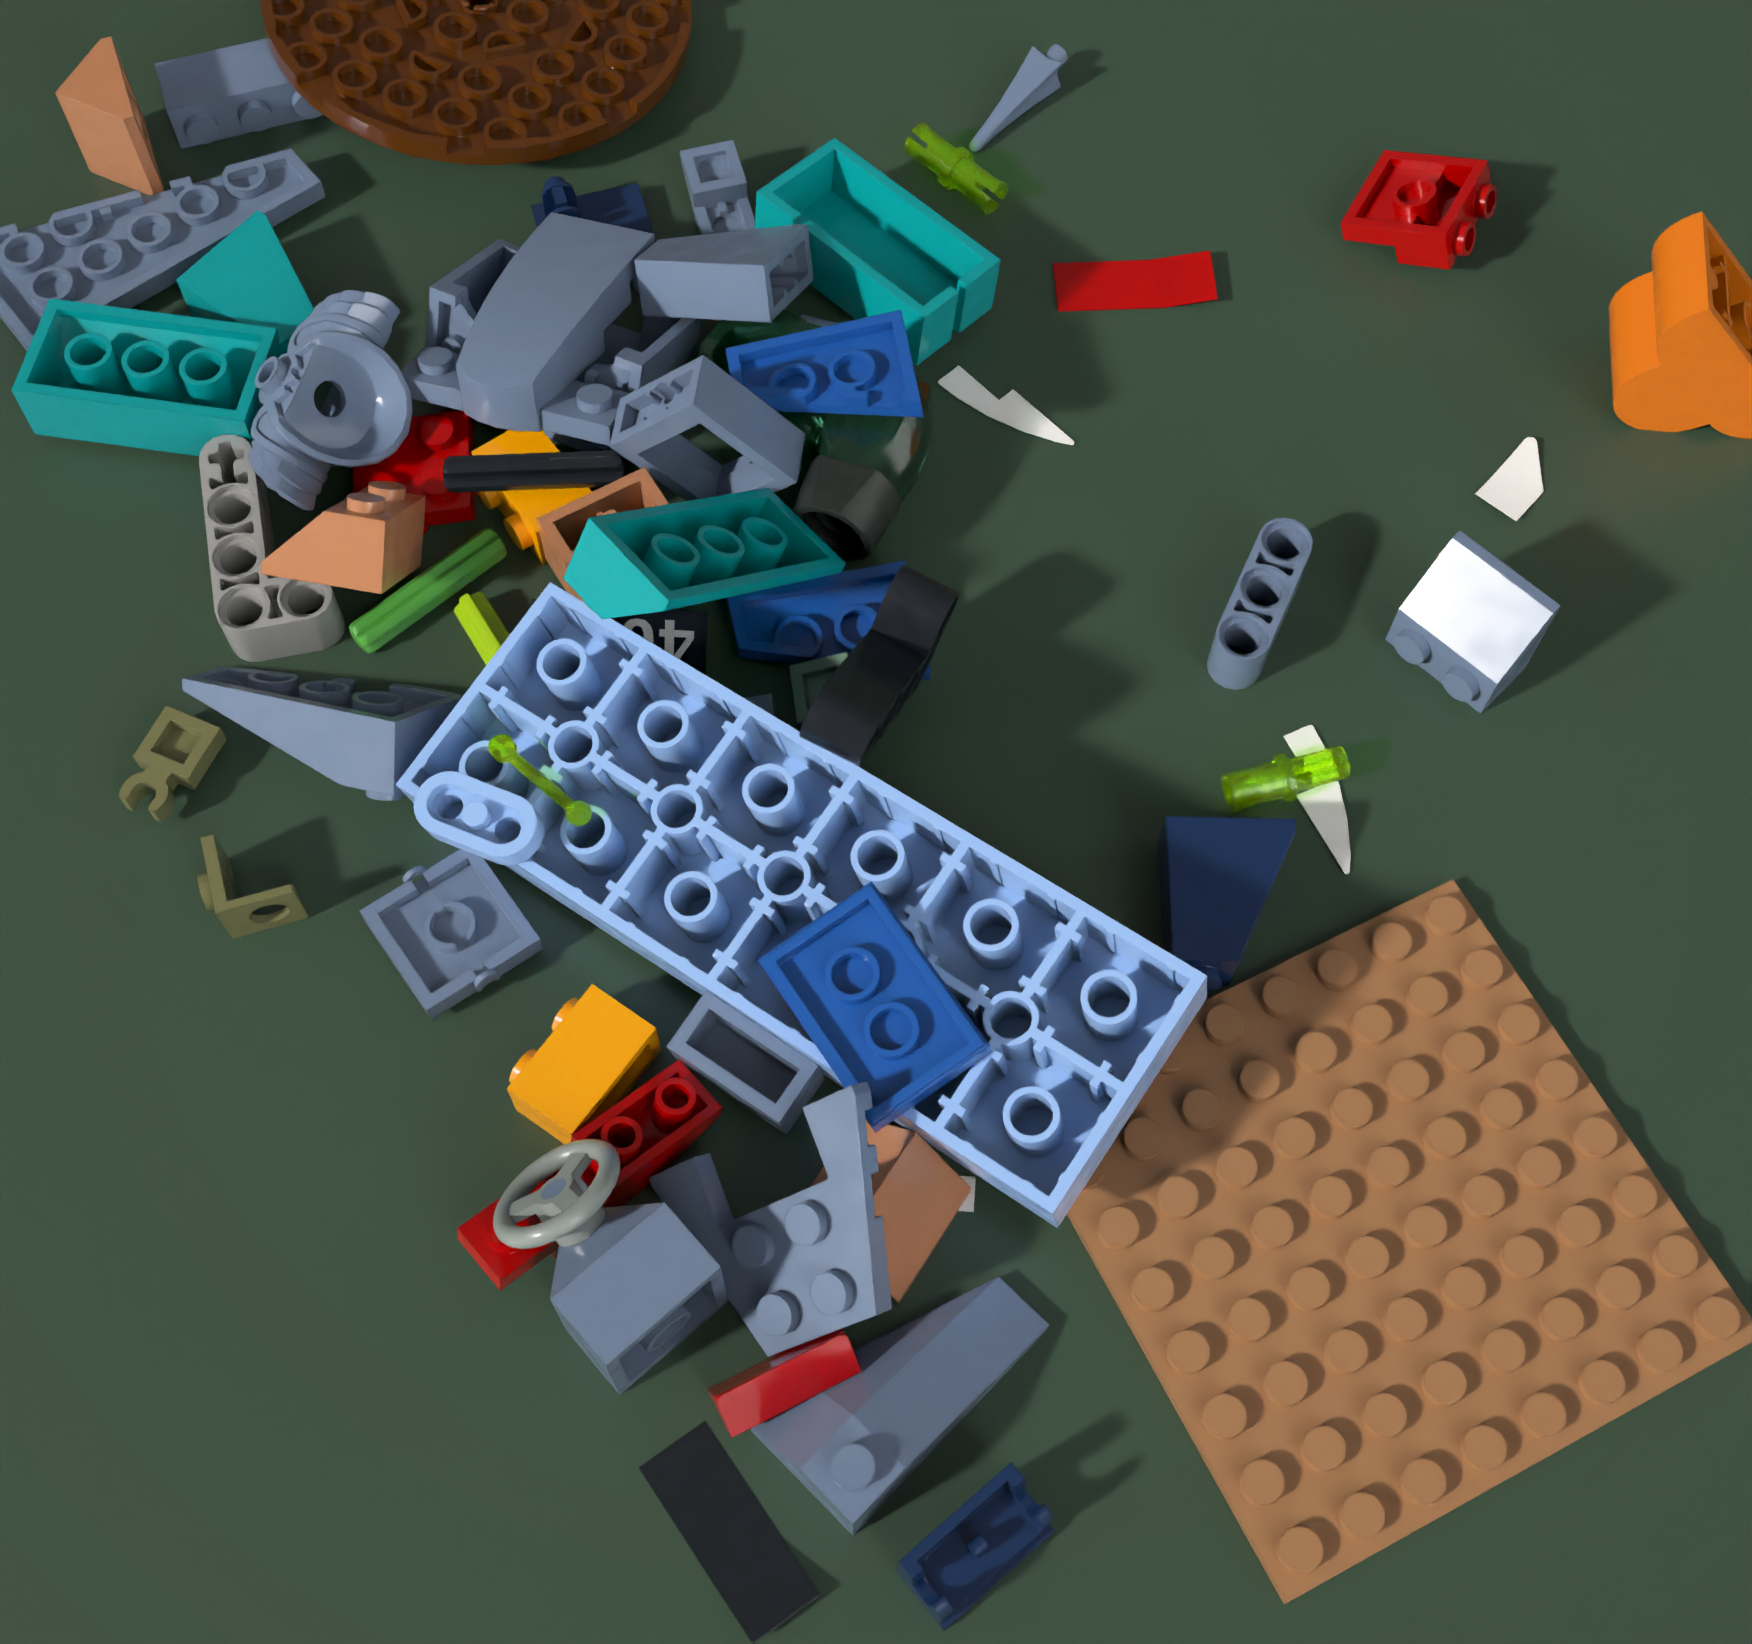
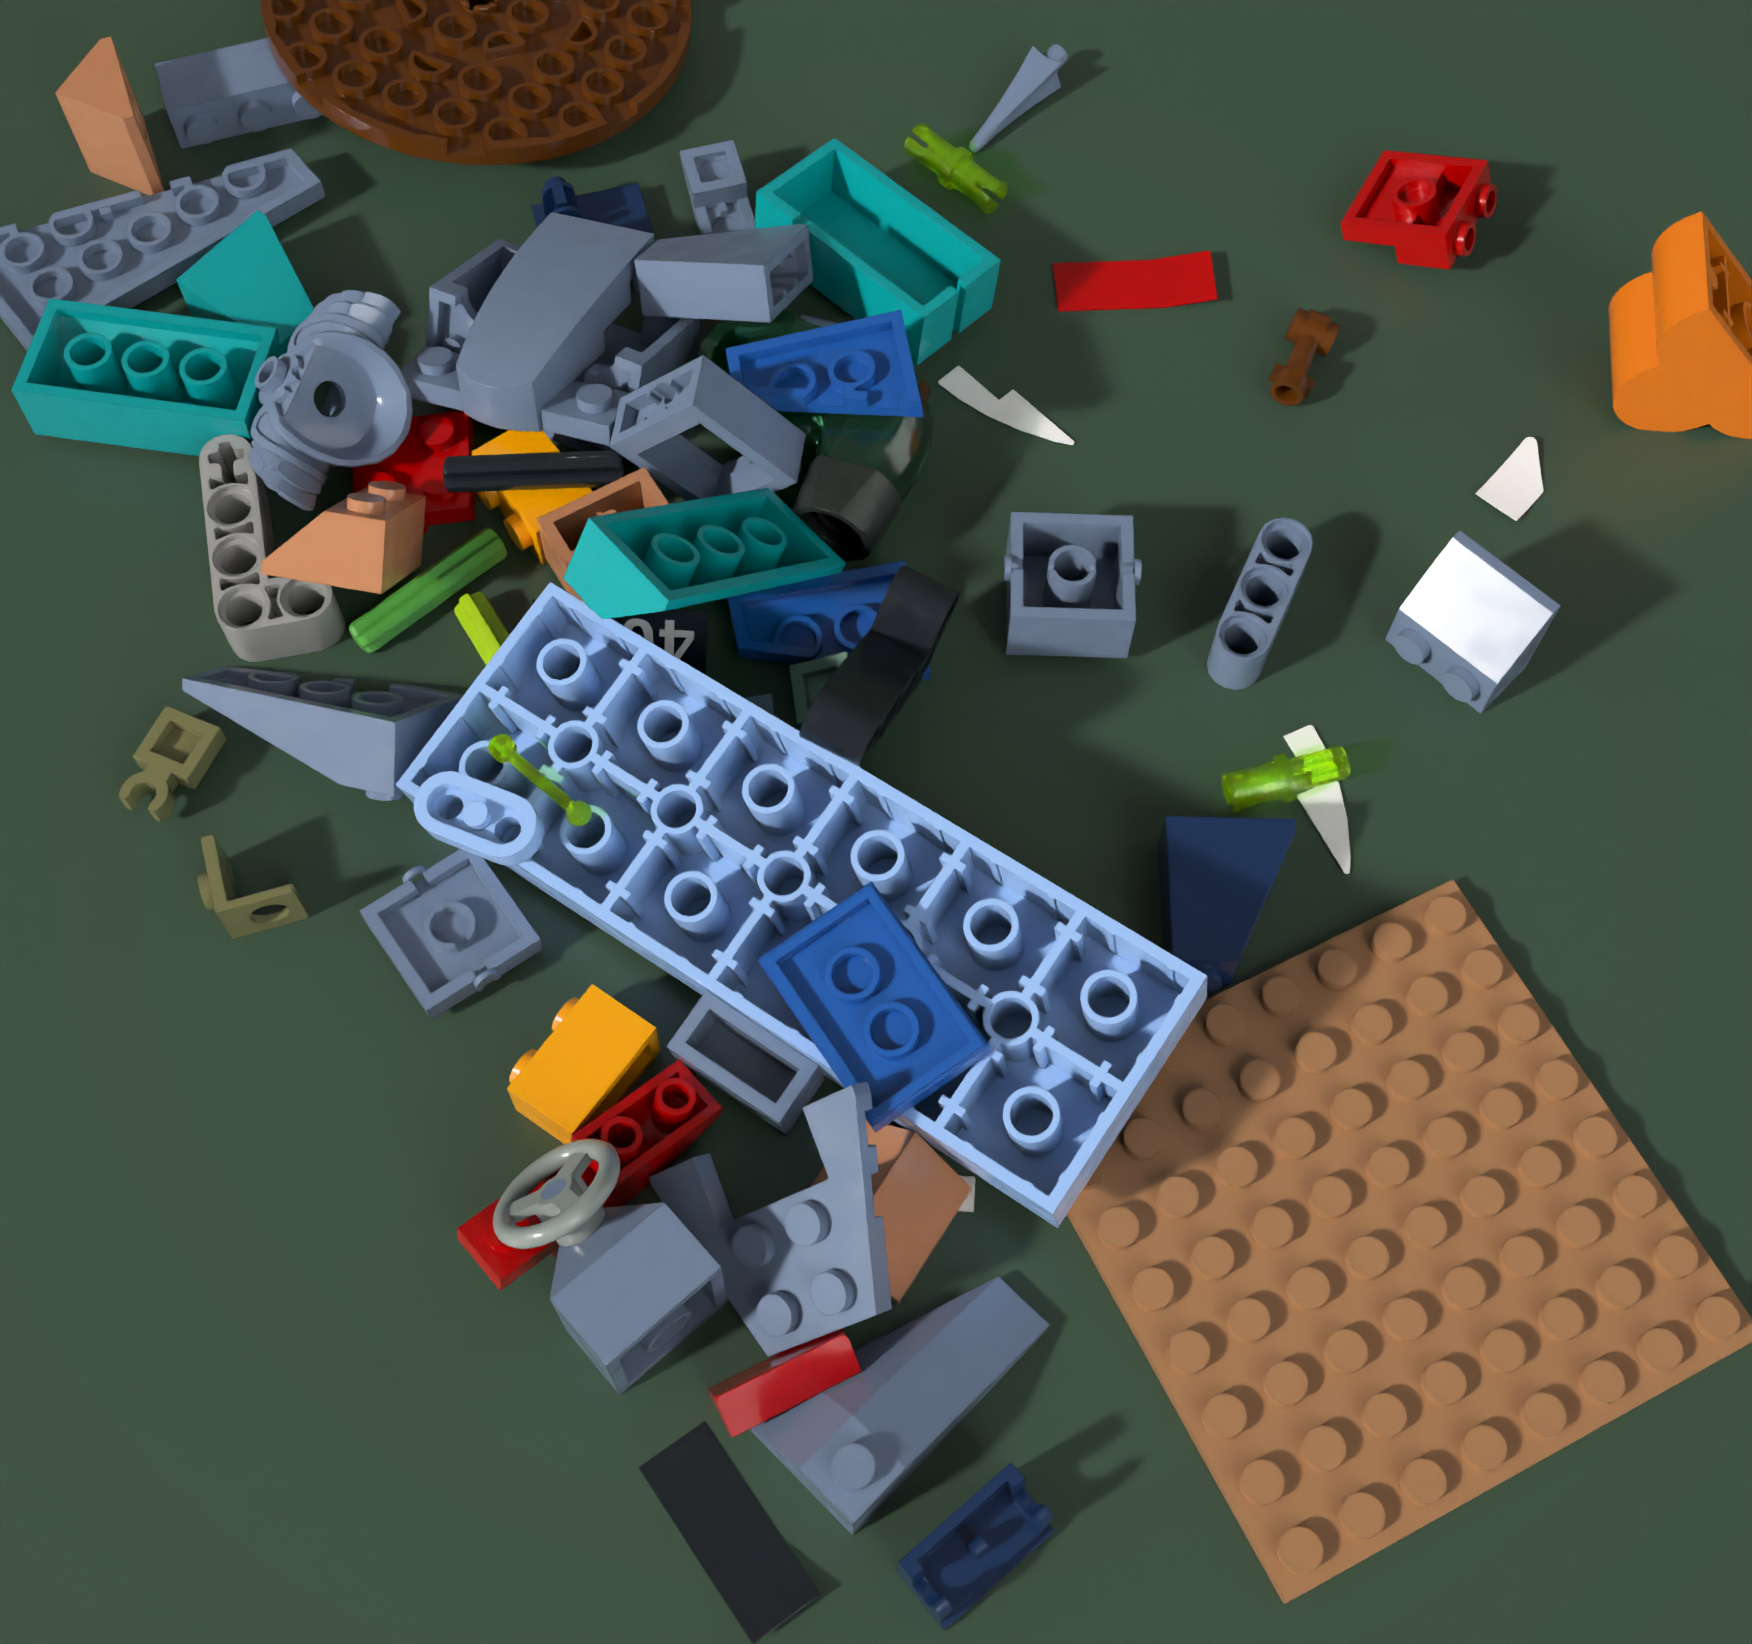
none -> sand blue brick [1004,512,1142,658]
none -> reddish brown bar [1268,307,1341,406]

